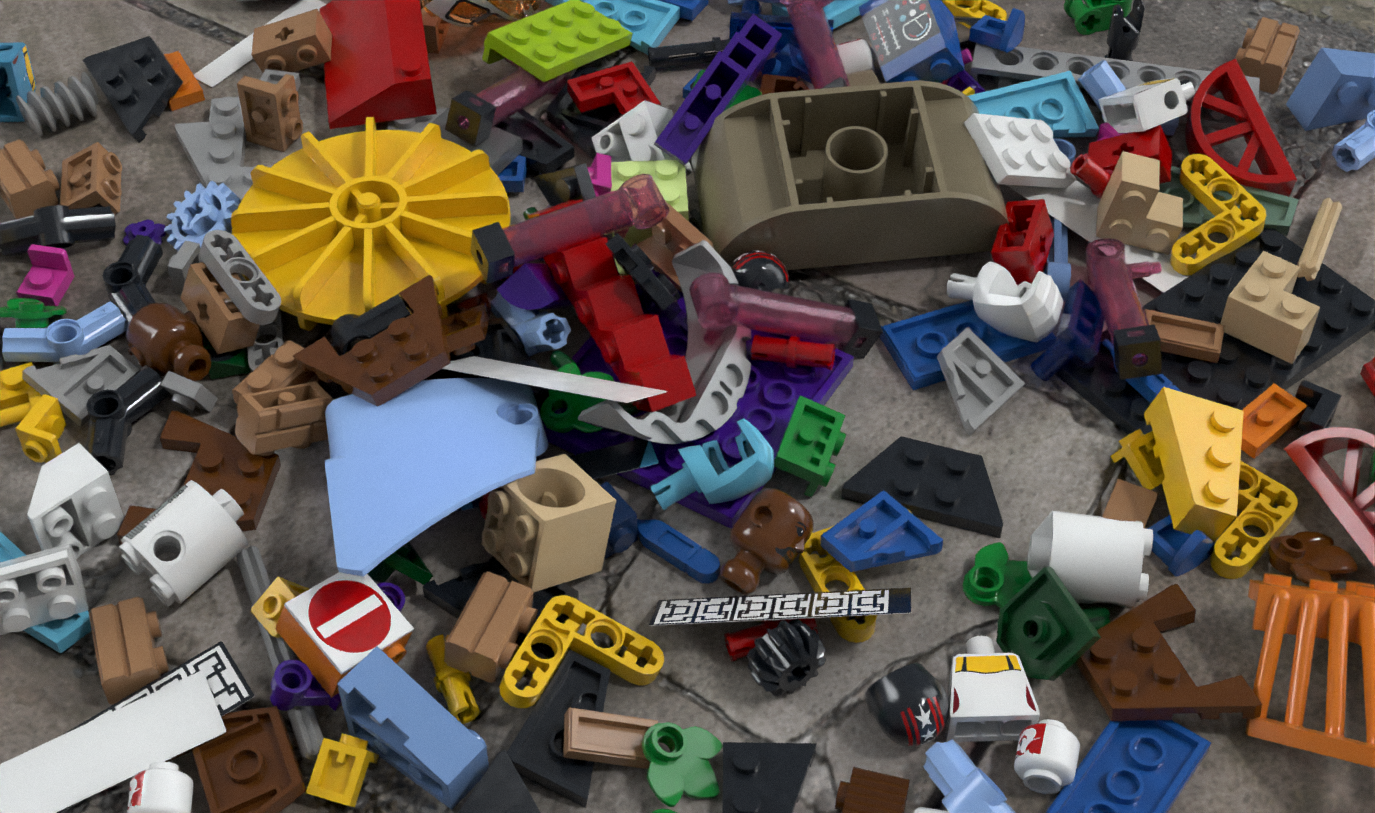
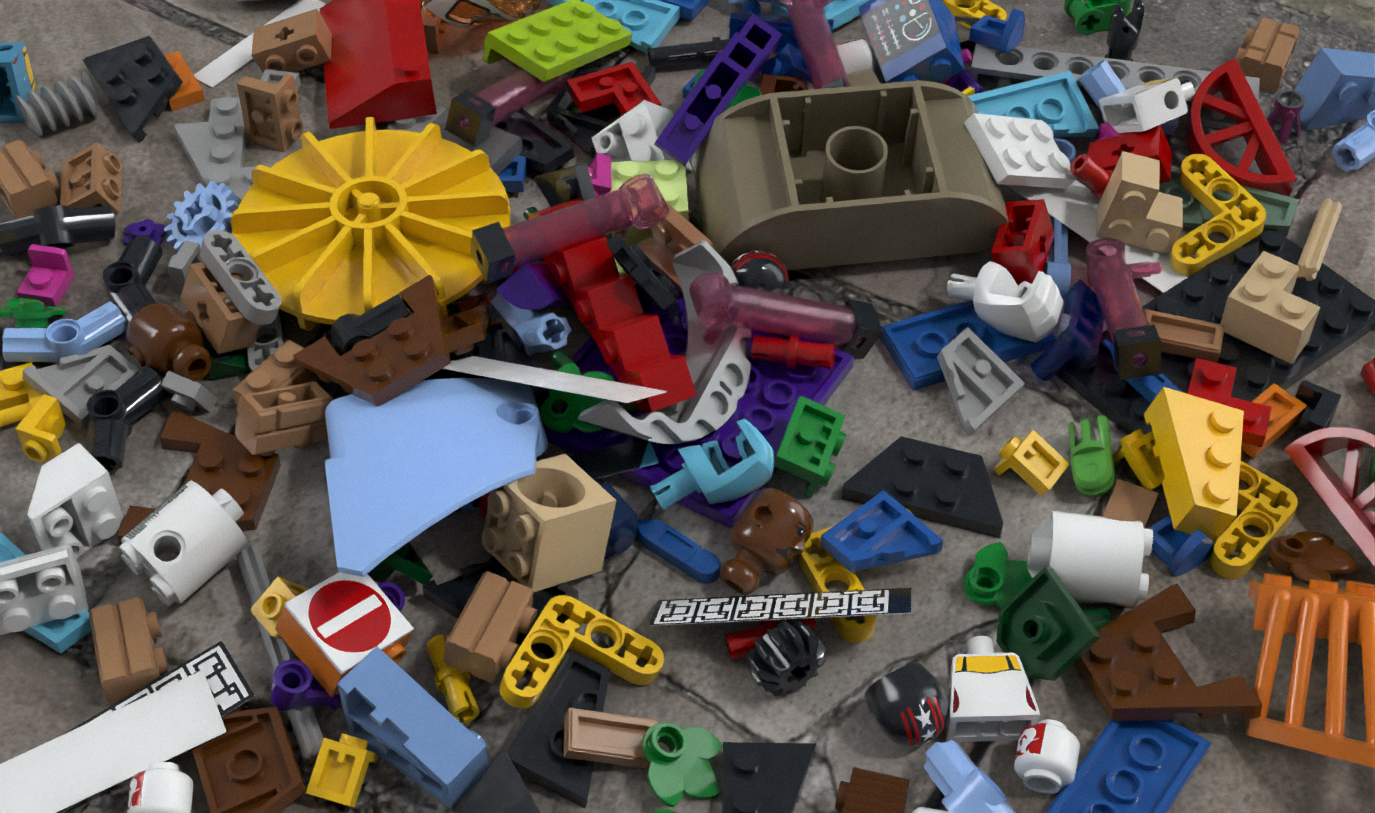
none -> yellow bracket [993,430,1070,496]
none -> bright green arm [1067,416,1115,497]
none -> red plate [1187,358,1272,447]
none -> flat silver piece [1267,89,1305,143]

